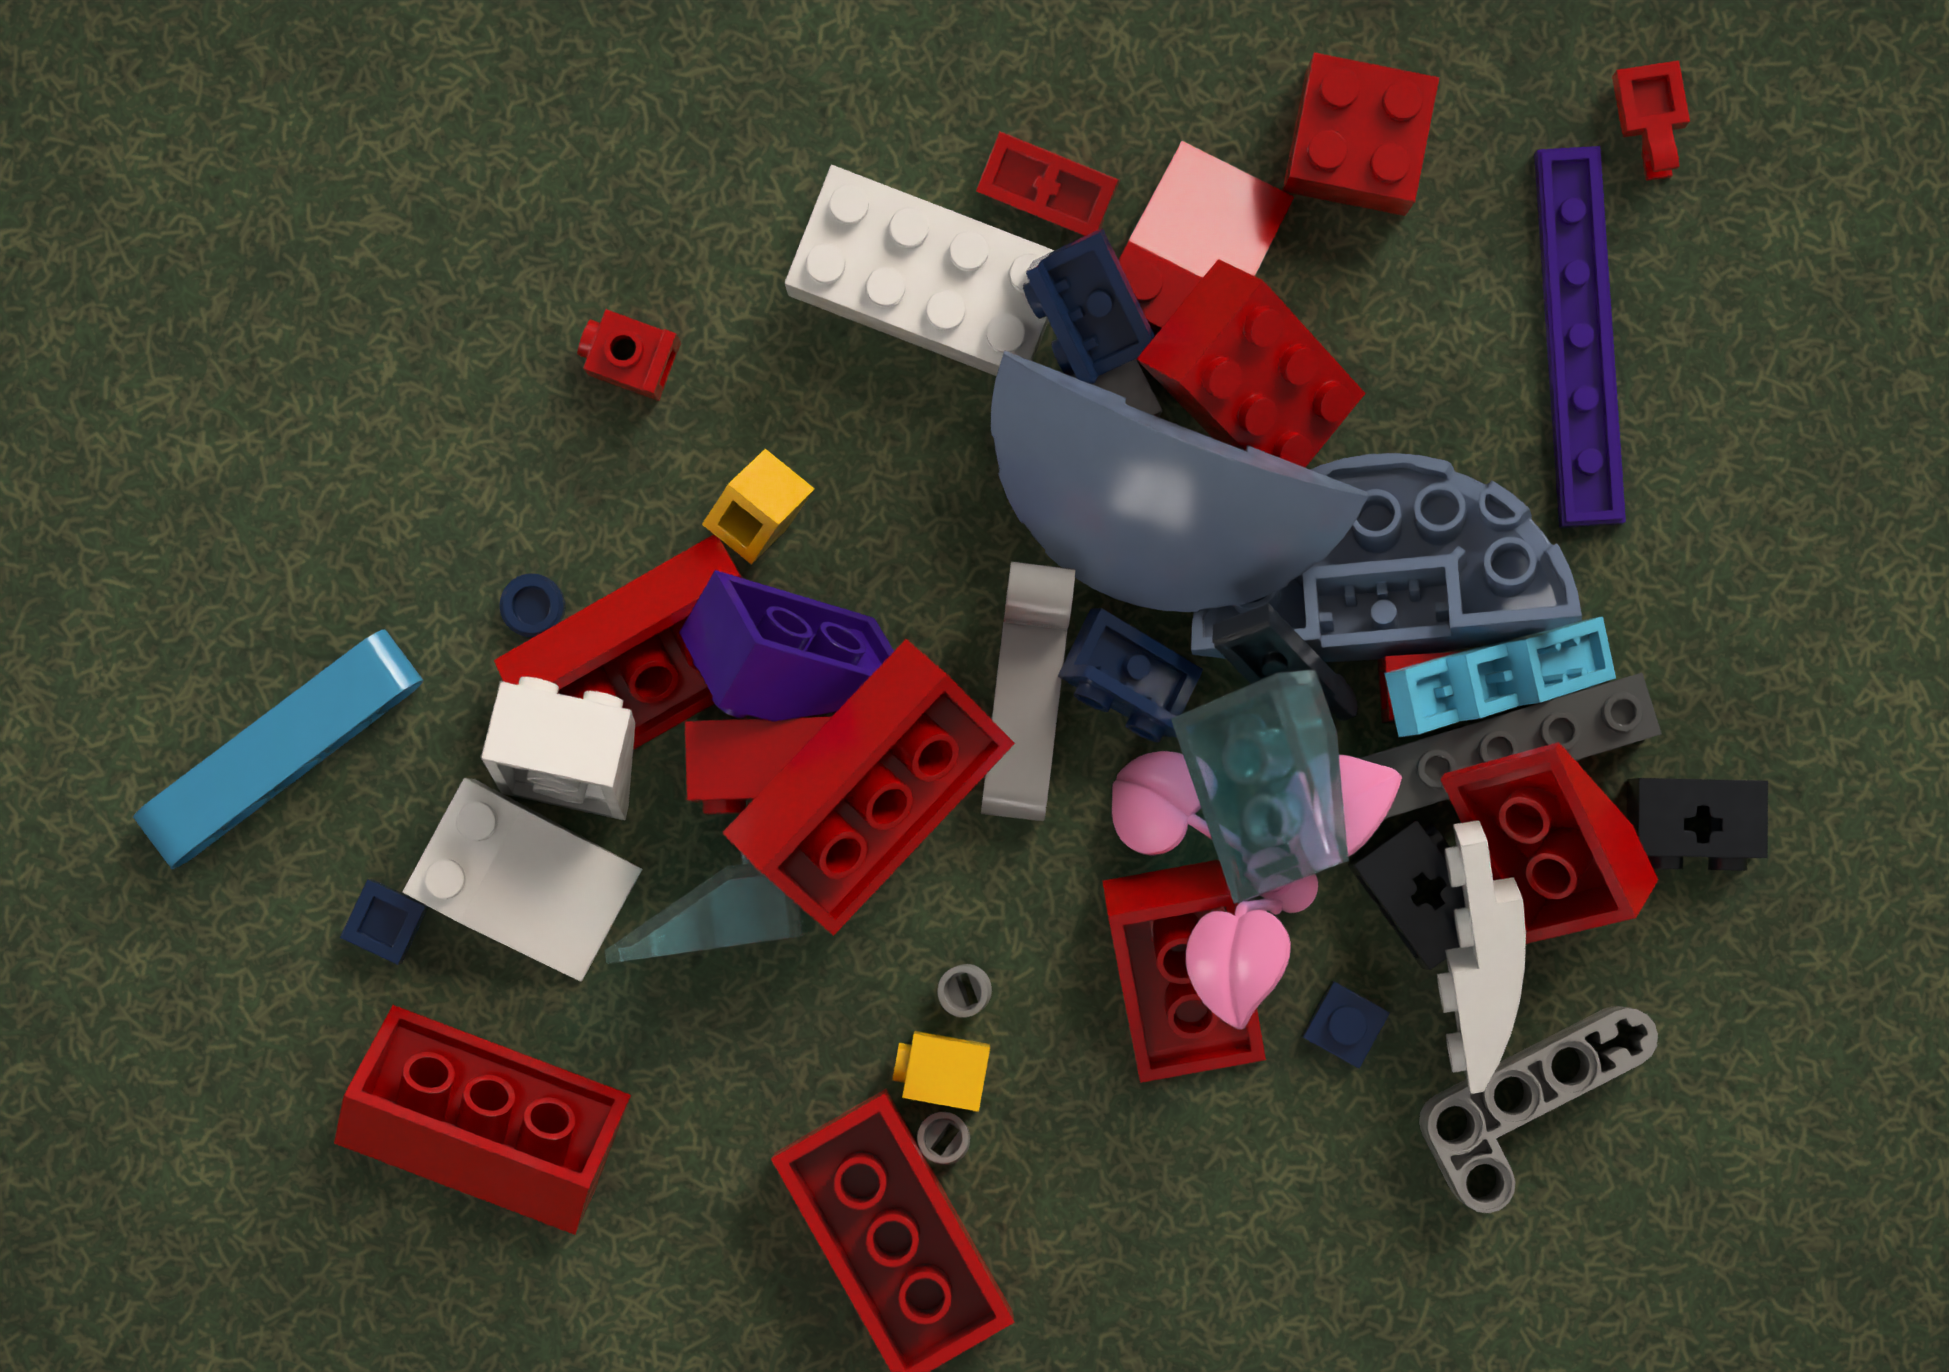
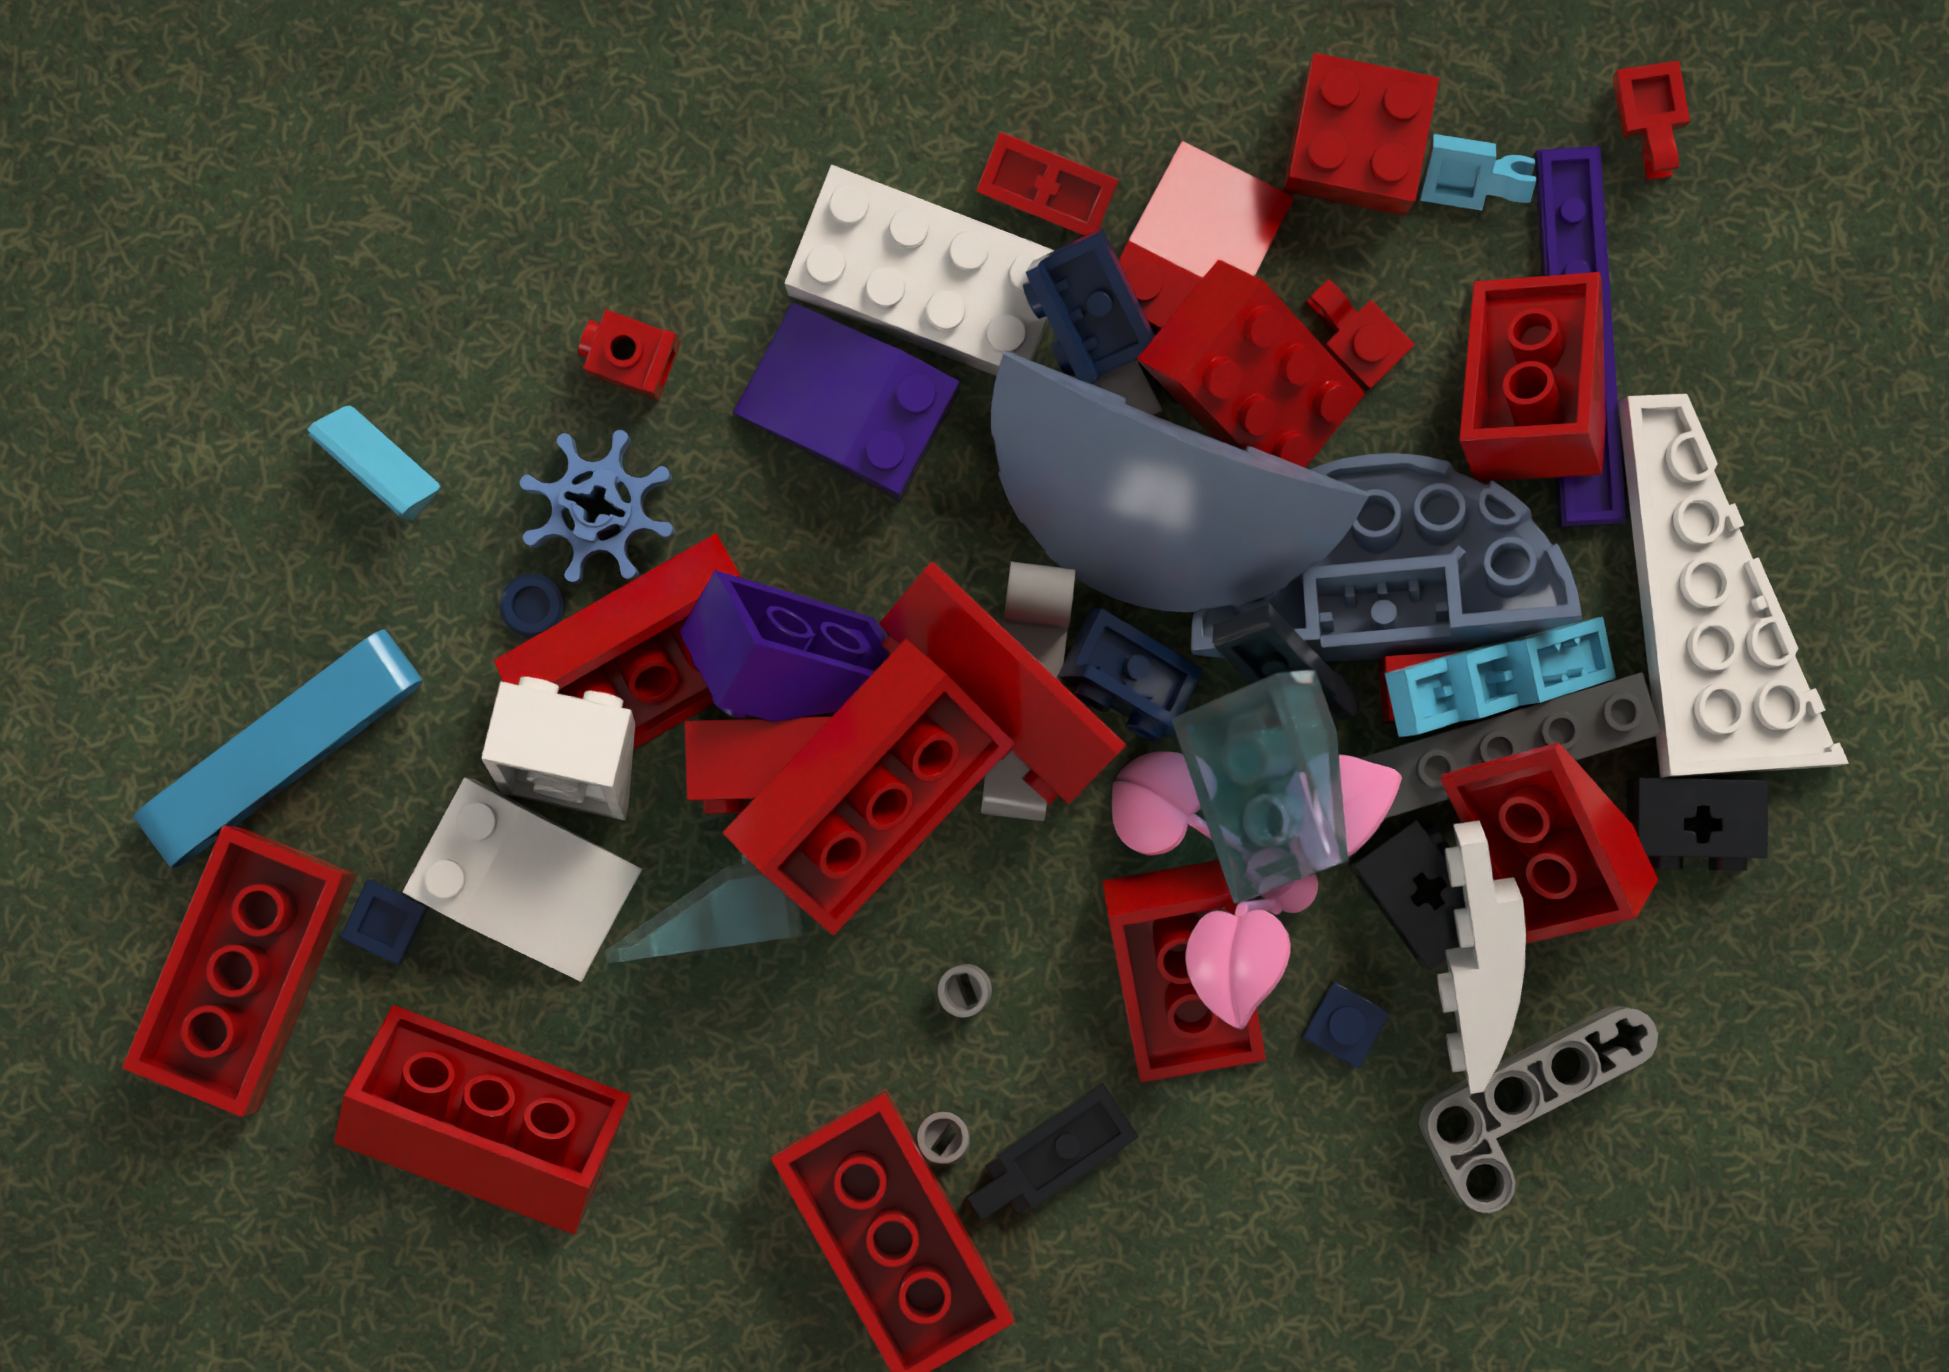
yellow brick [702,449,815,565] -> none
yellow brick [892,1031,990,1112] -> none
none -> red brick [122,825,357,1117]
none -> medium azure slope [307,406,440,521]
none -> medium blue gear [520,430,675,585]
none -> dark purple slope [733,302,960,502]
none -> red slope [879,561,1126,805]
none -> black hinge [966,1082,1139,1221]
none -> red plate [1305,279,1415,391]
none -> medium azure plate [1420,134,1536,211]
none -> red slope [1459,272,1606,482]
none -> white wing [1618,394,1849,778]

